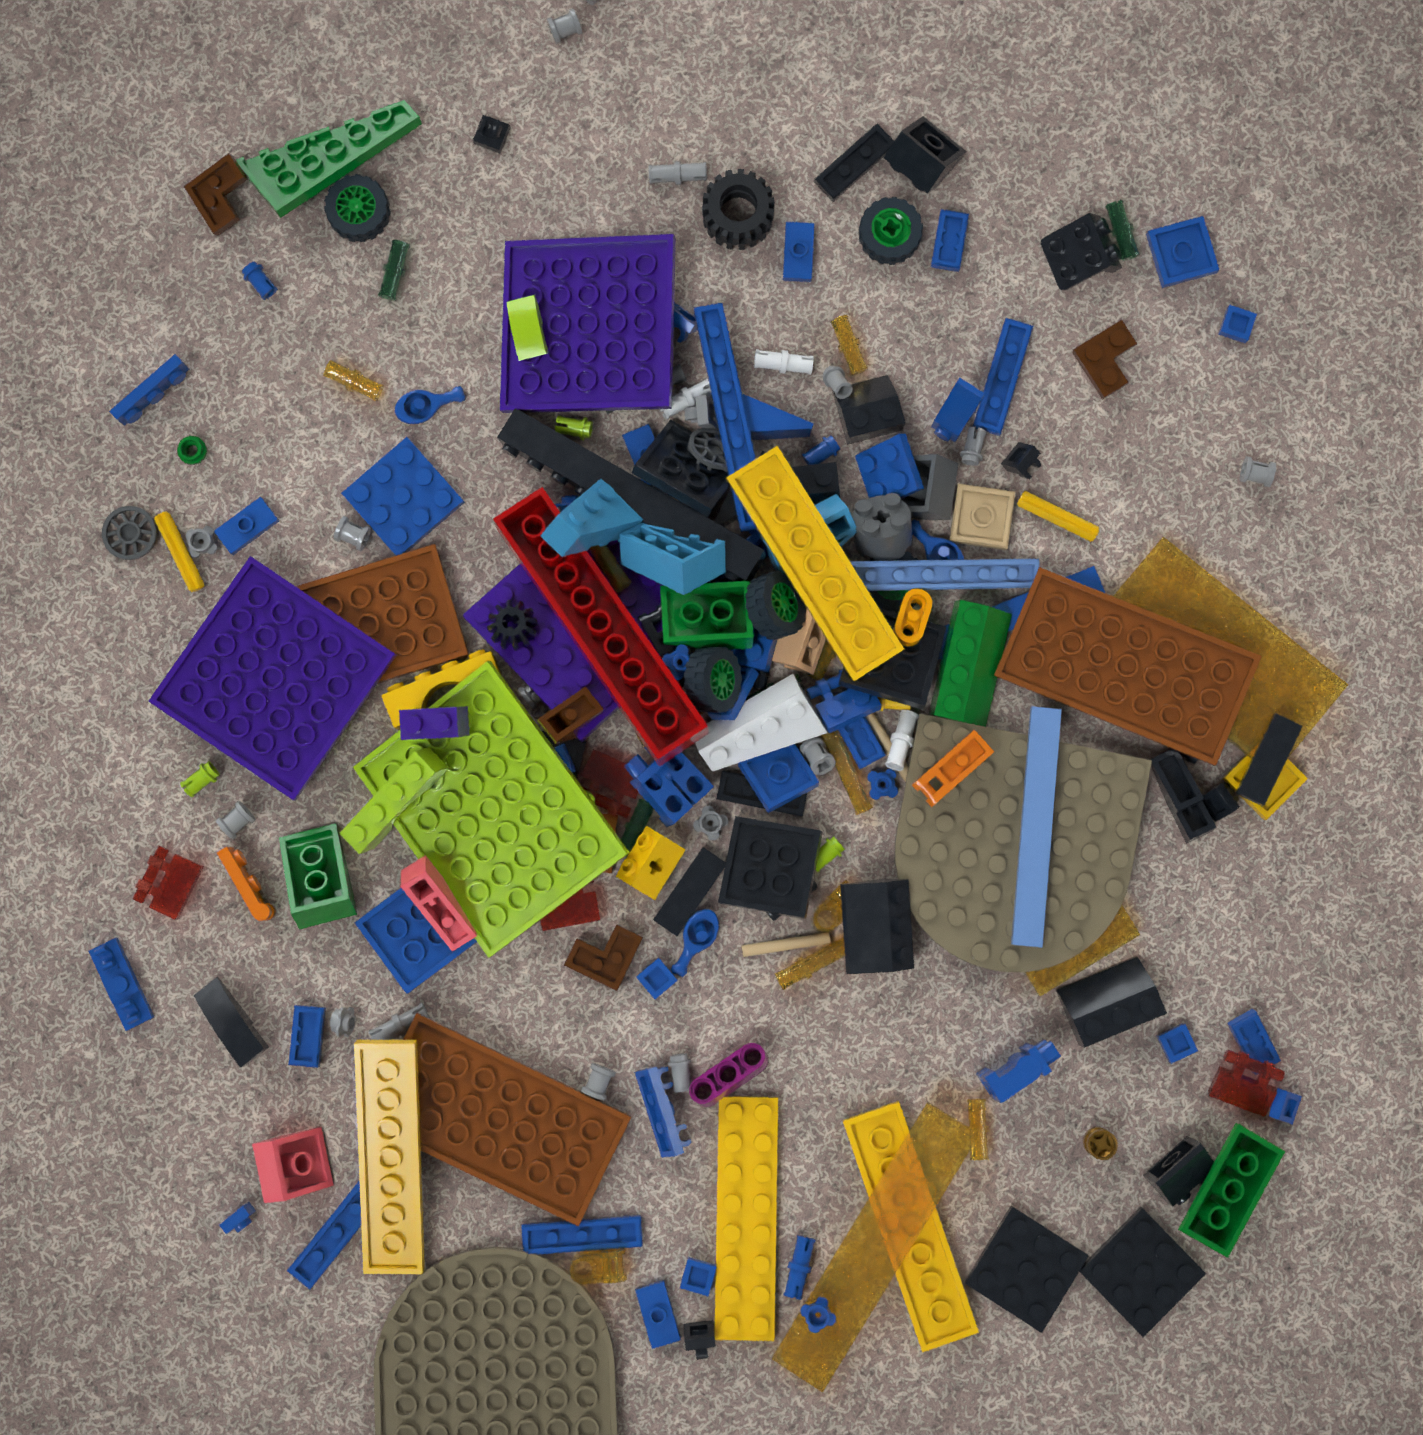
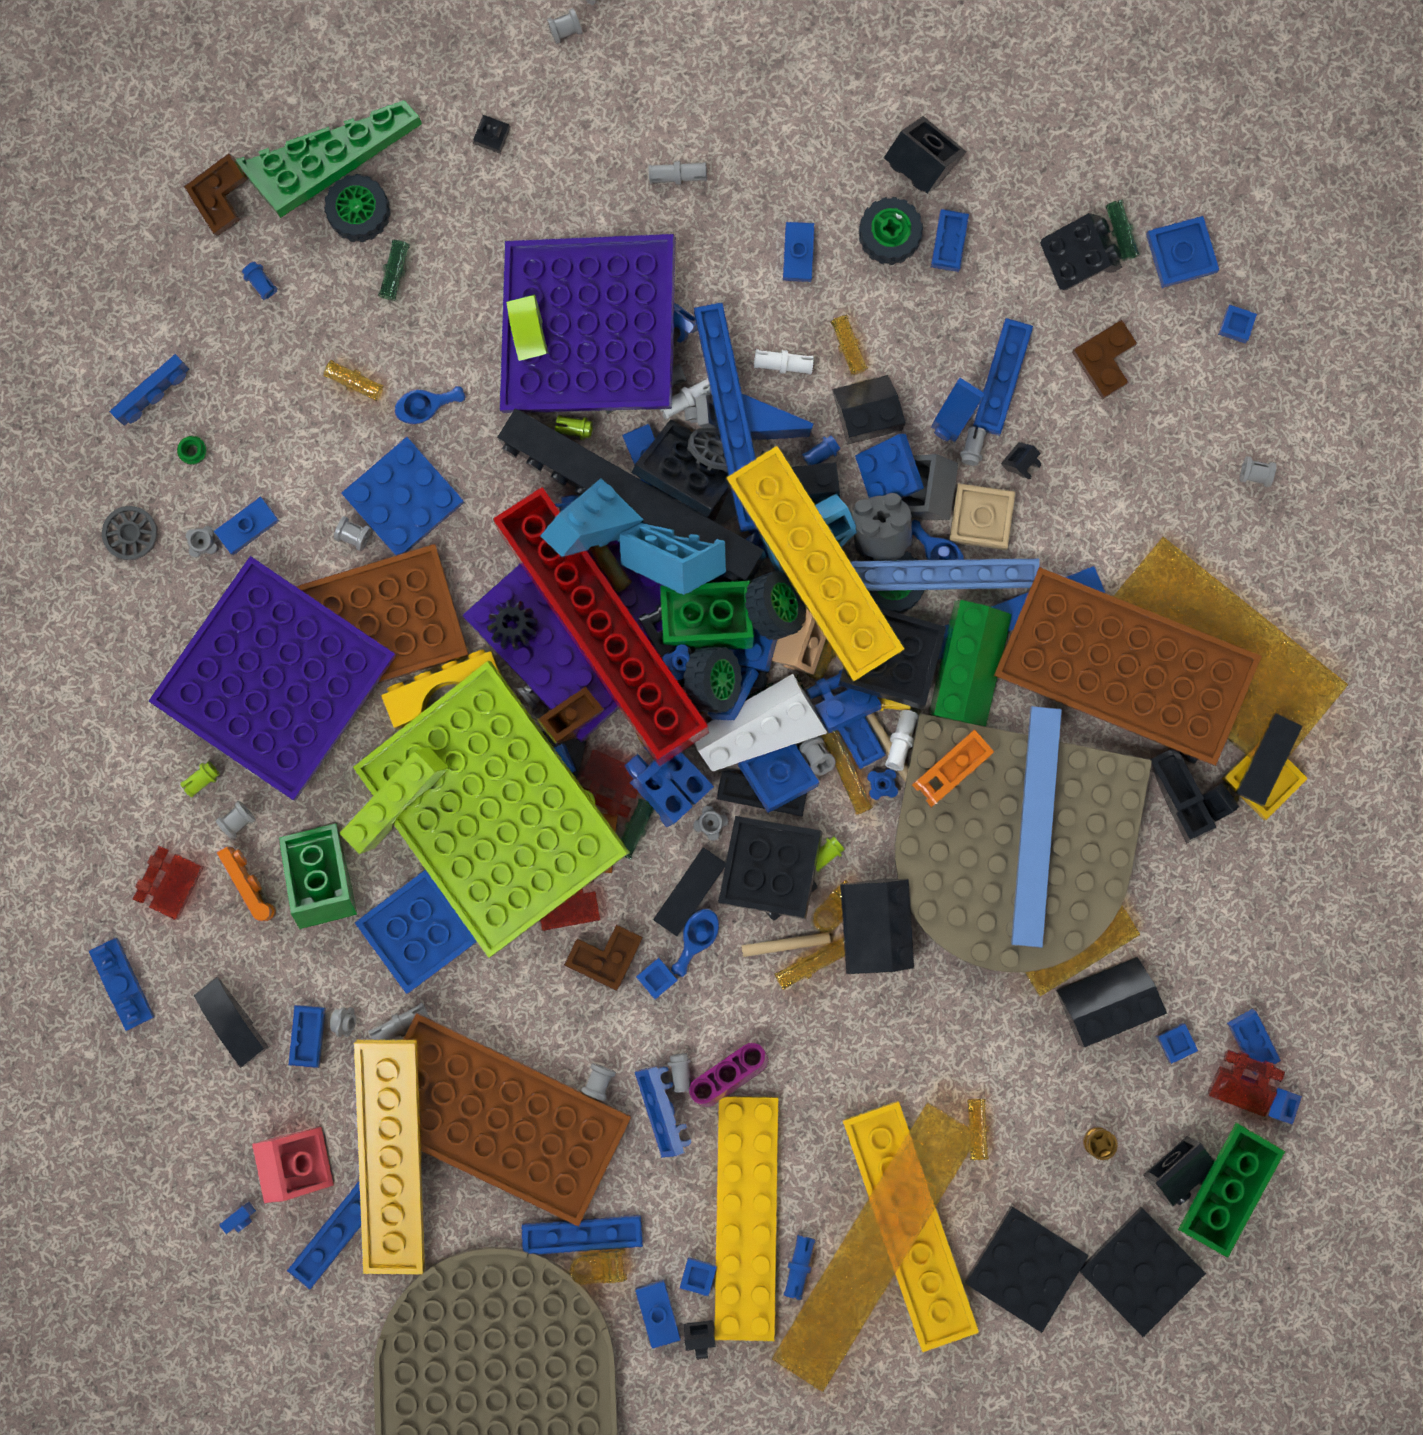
yellow axle [154,511,205,592] -> none
dark purple brick [399,706,470,740] -> none
coral slope [400,855,477,951] -> none
yellow brick [616,826,685,900] -> none
black tyre [702,169,775,250] -> none
blue plate [800,1297,836,1333] -> none
black tile [814,123,894,202] -> none
light grey pin [823,366,853,399] -> none
light orange plate [893,588,932,646] -> none
blue hips [976,1039,1061,1103] -> none
yellow axle [1017,491,1100,542] -> none

